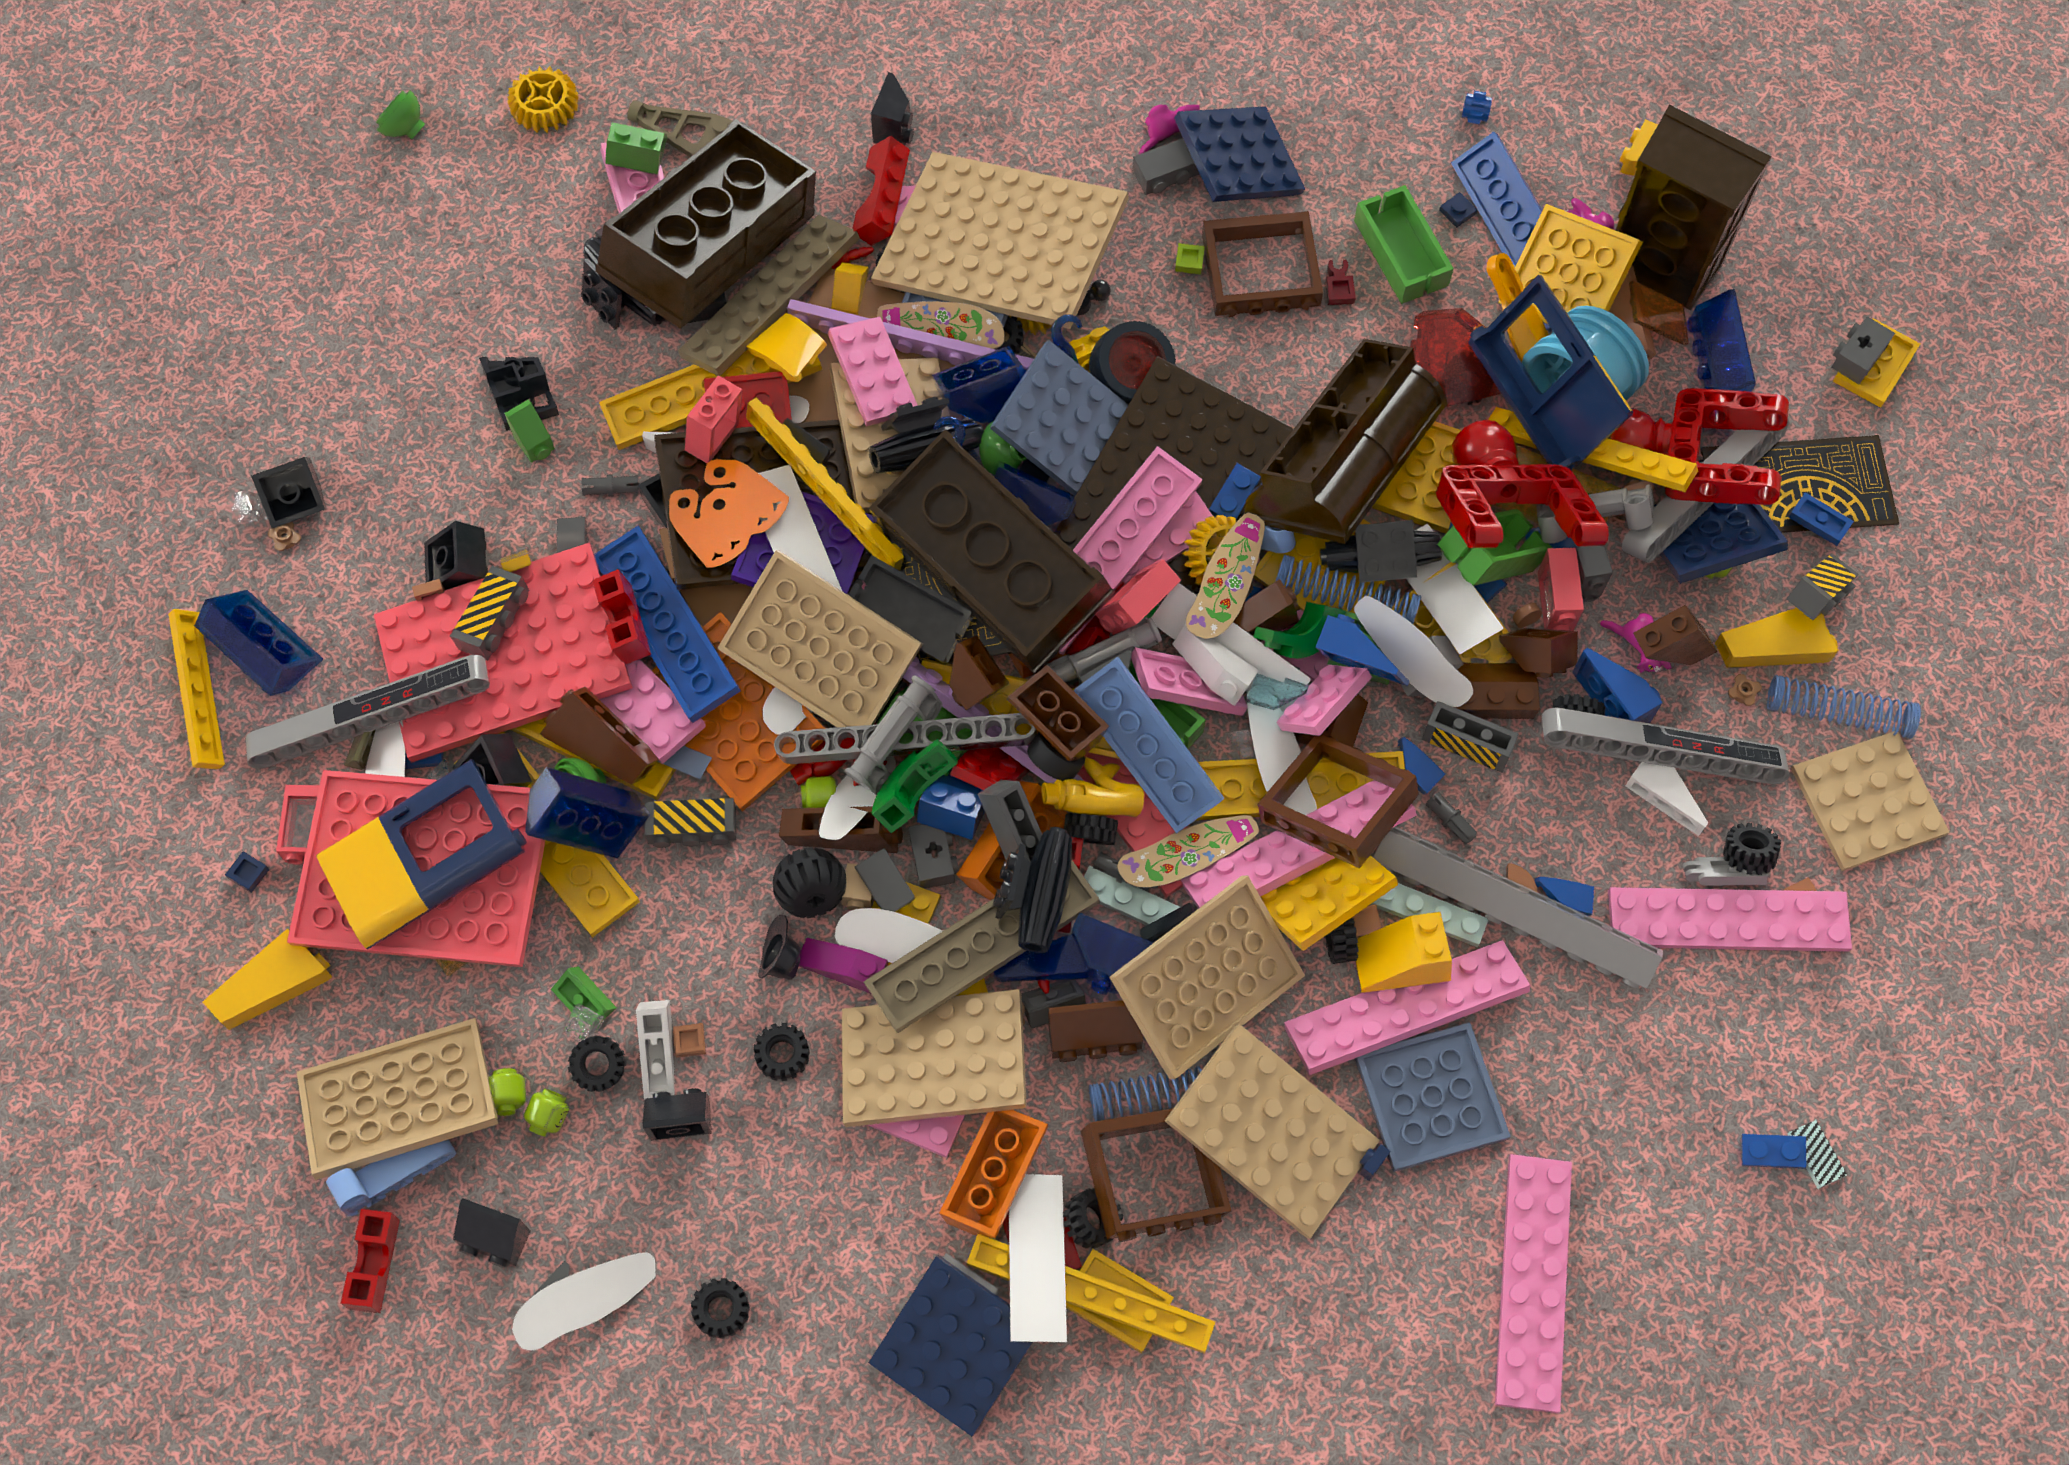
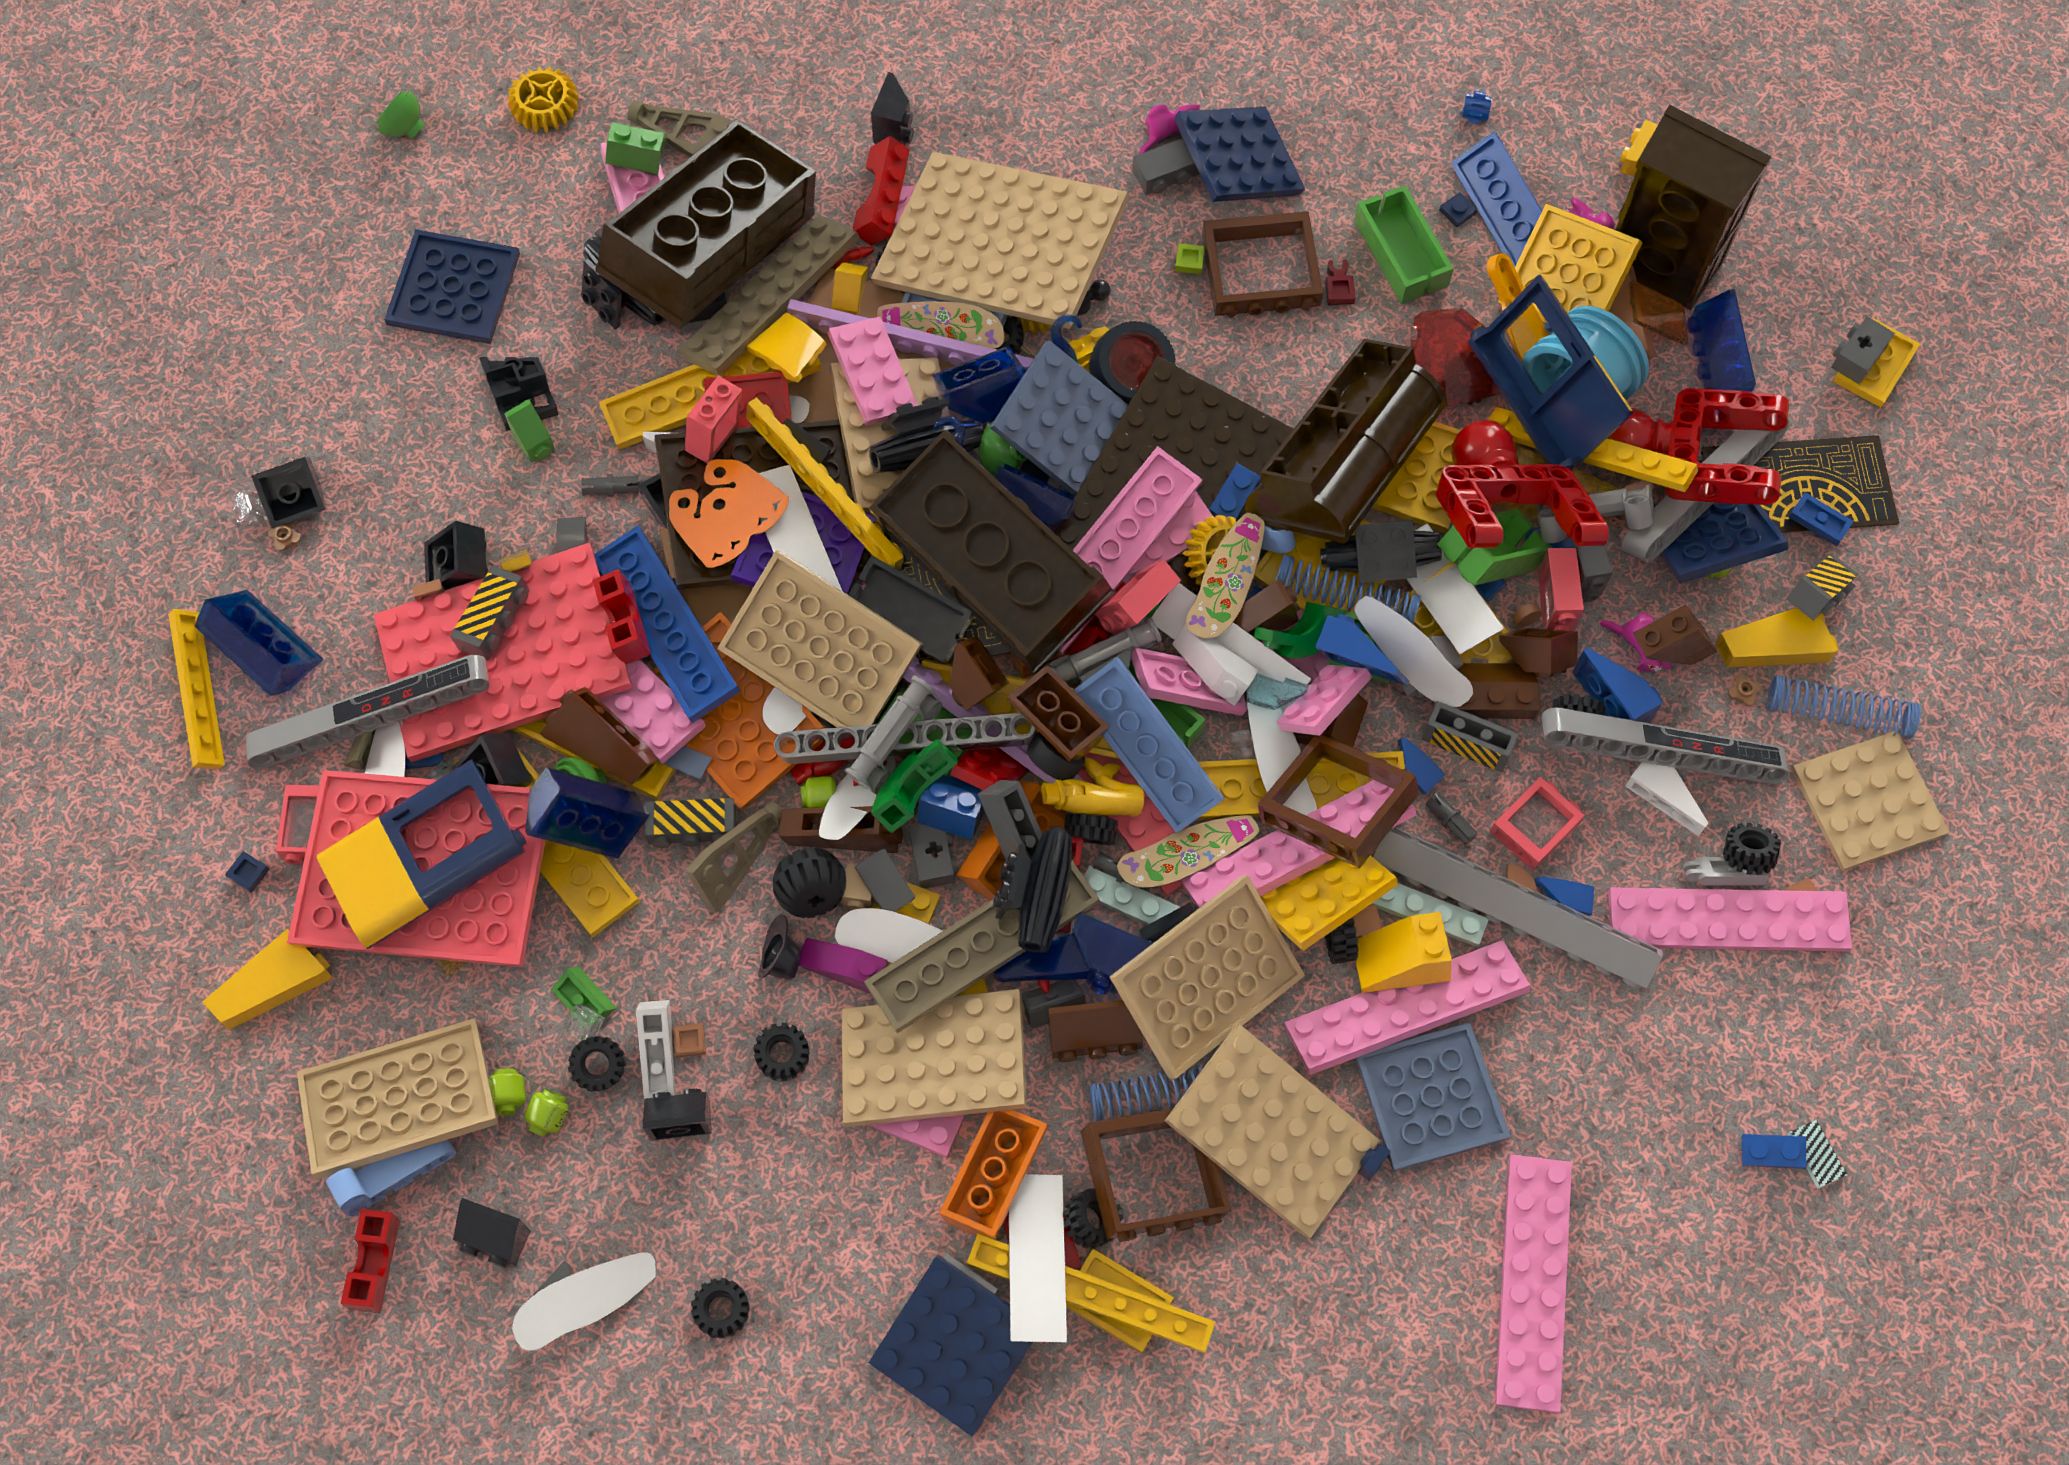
none -> dark blue plate [384,229,520,344]
none -> dark tan plate [685,801,782,913]
none -> coral window [1490,777,1585,871]

